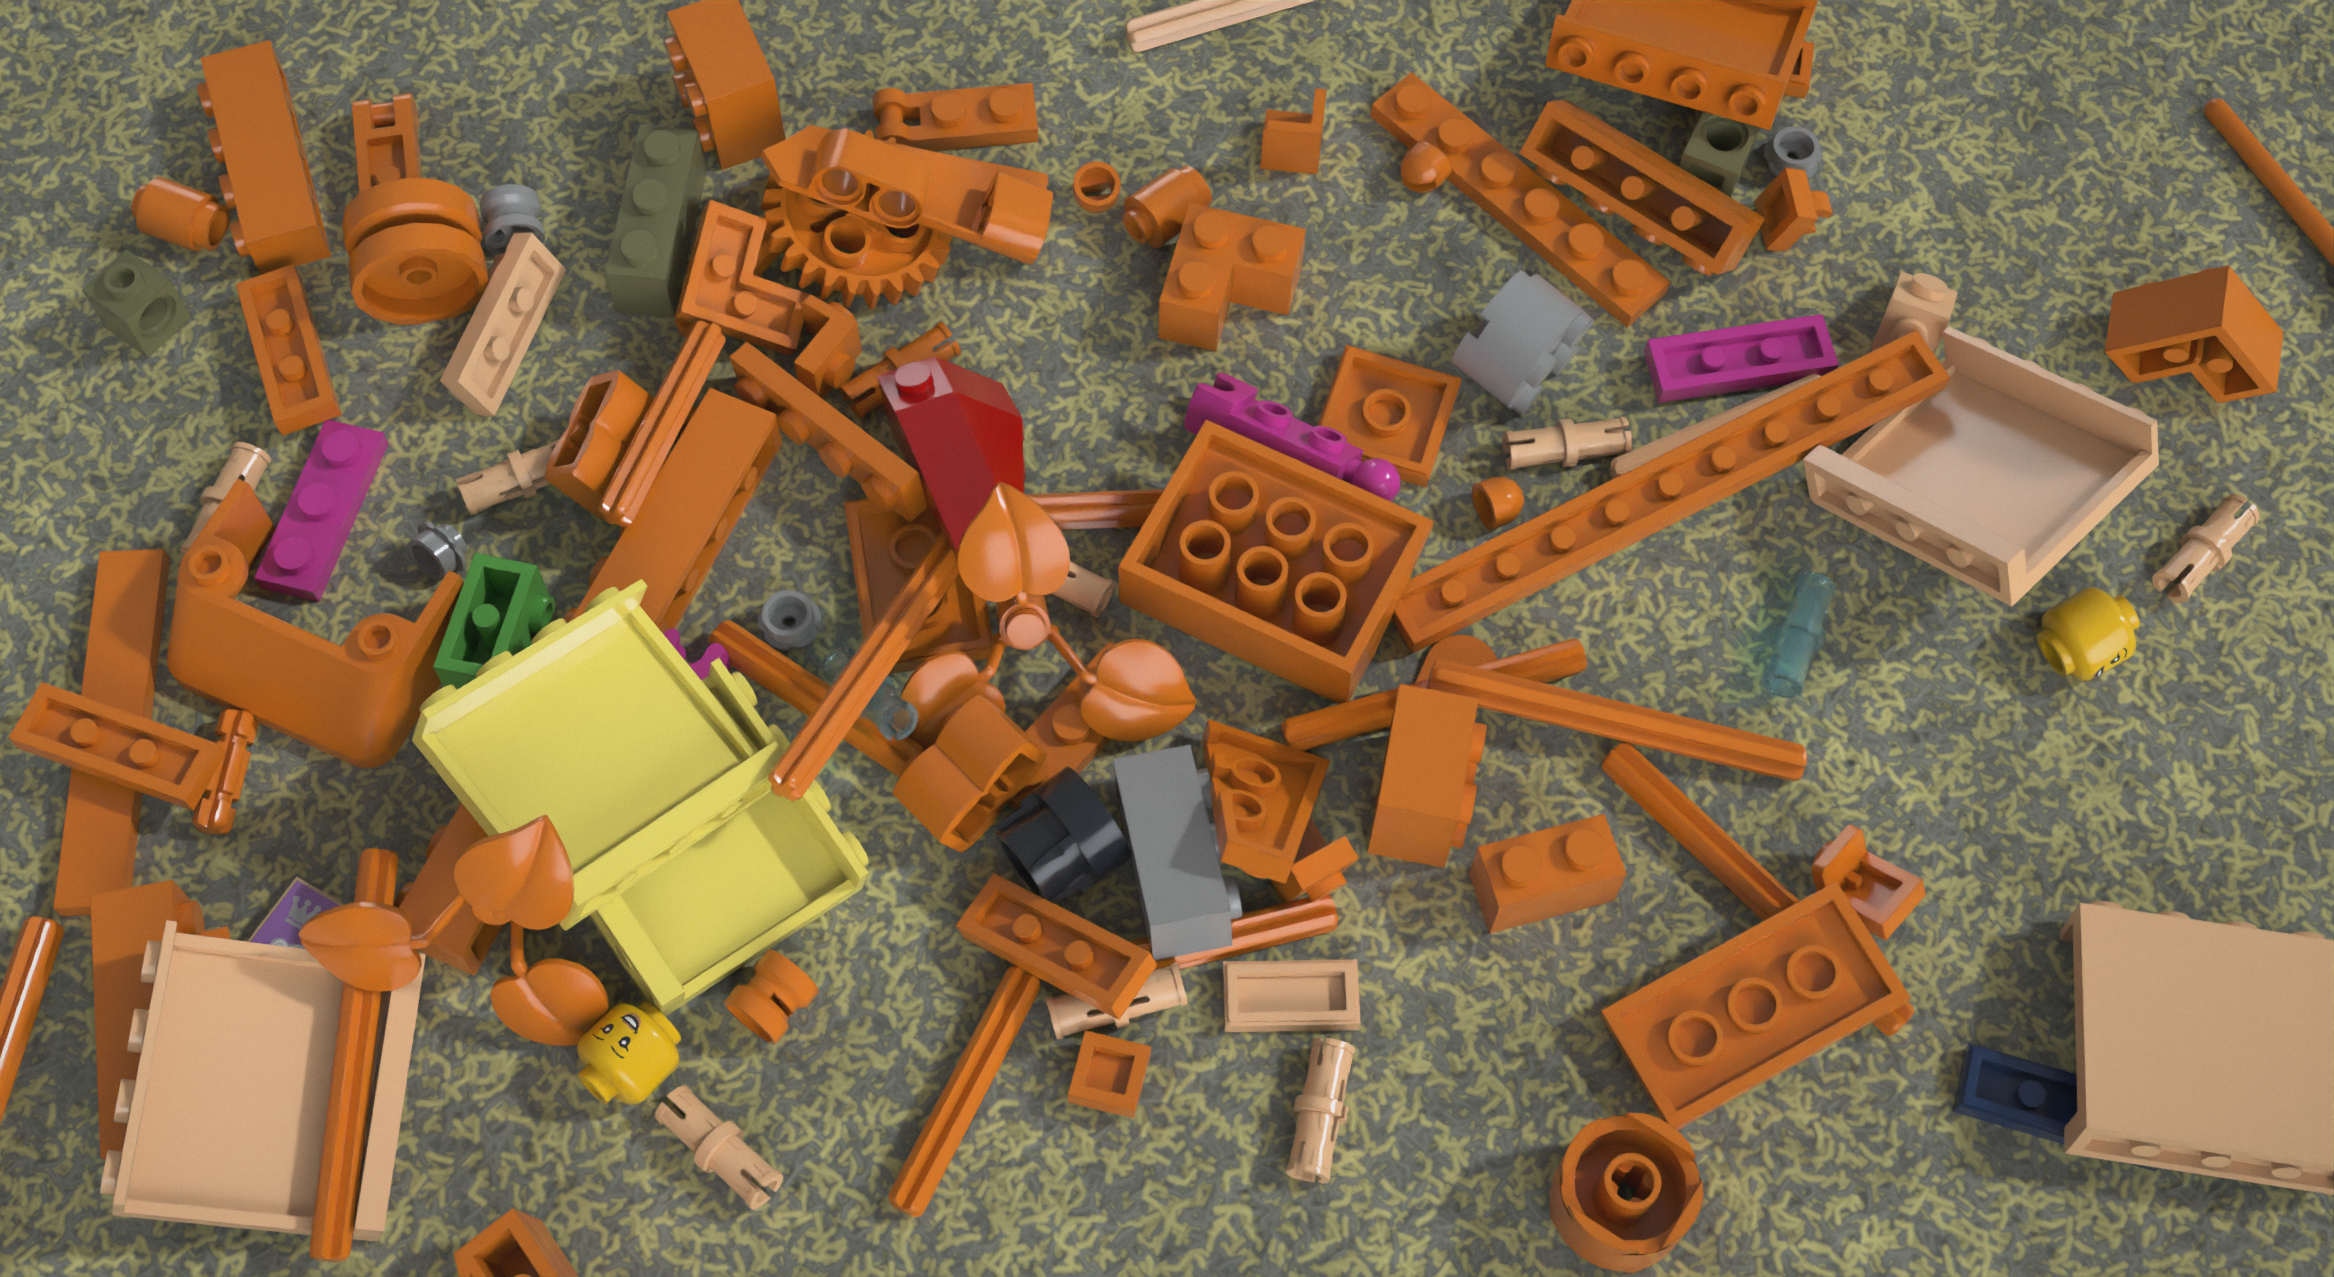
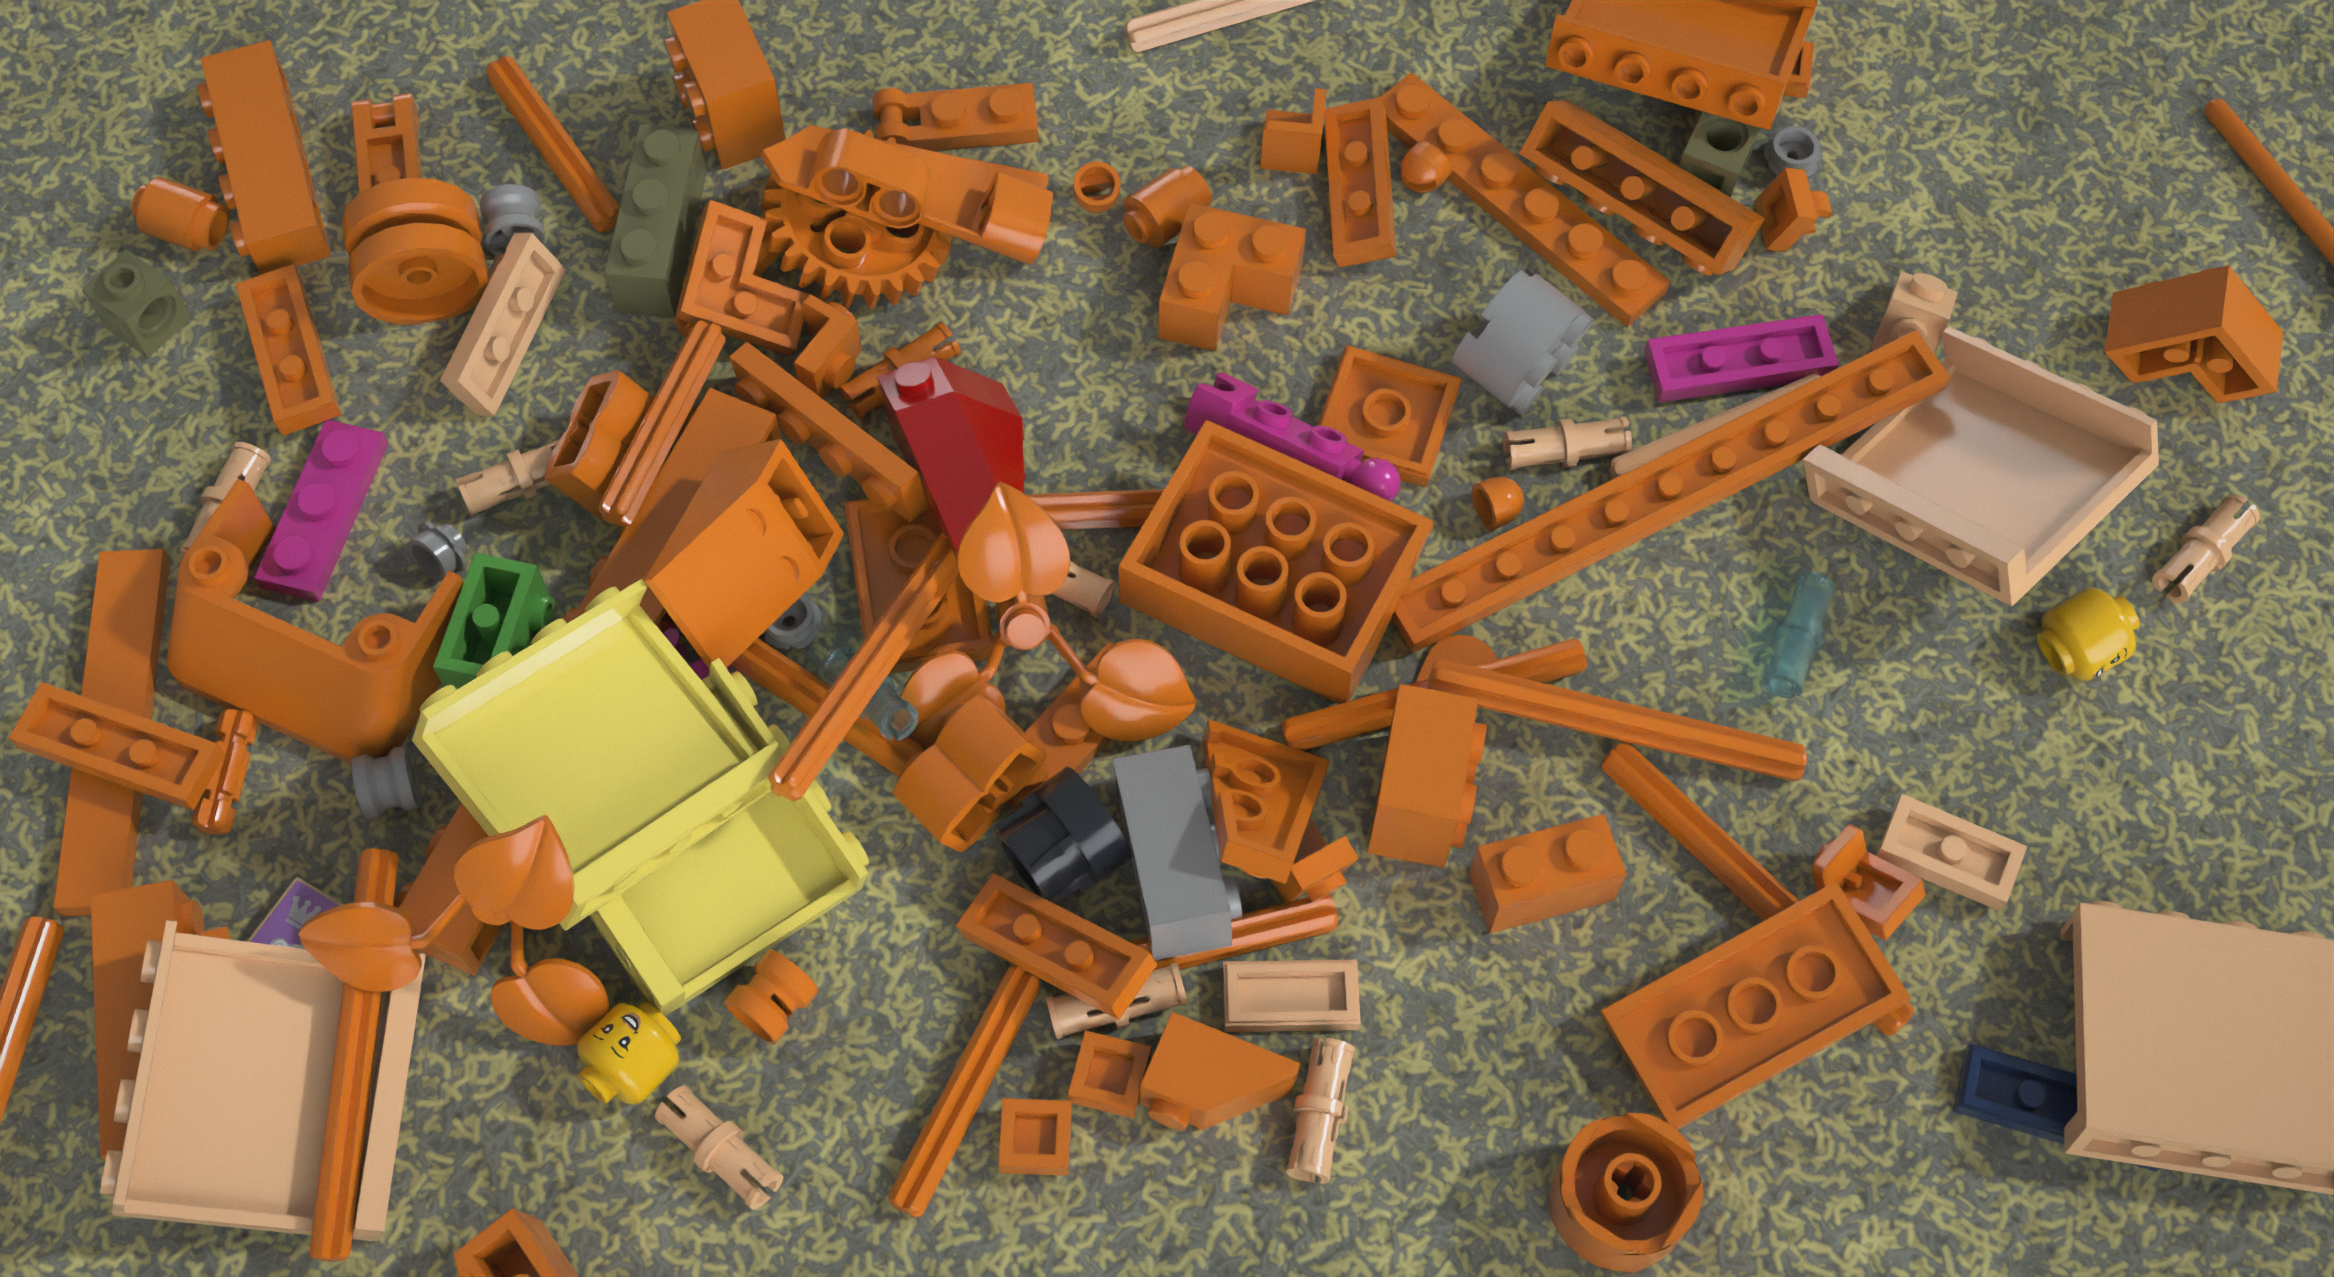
none -> light grey wheel [351,745,422,820]
none -> orange axle [486,56,620,233]
none -> orange slope [644,439,844,670]
none -> orange plate [998,1098,1072,1176]
none -> orange slope [1140,1012,1300,1130]
none -> orange plate [1324,97,1397,268]
none -> light nougat plate [1876,794,2027,911]

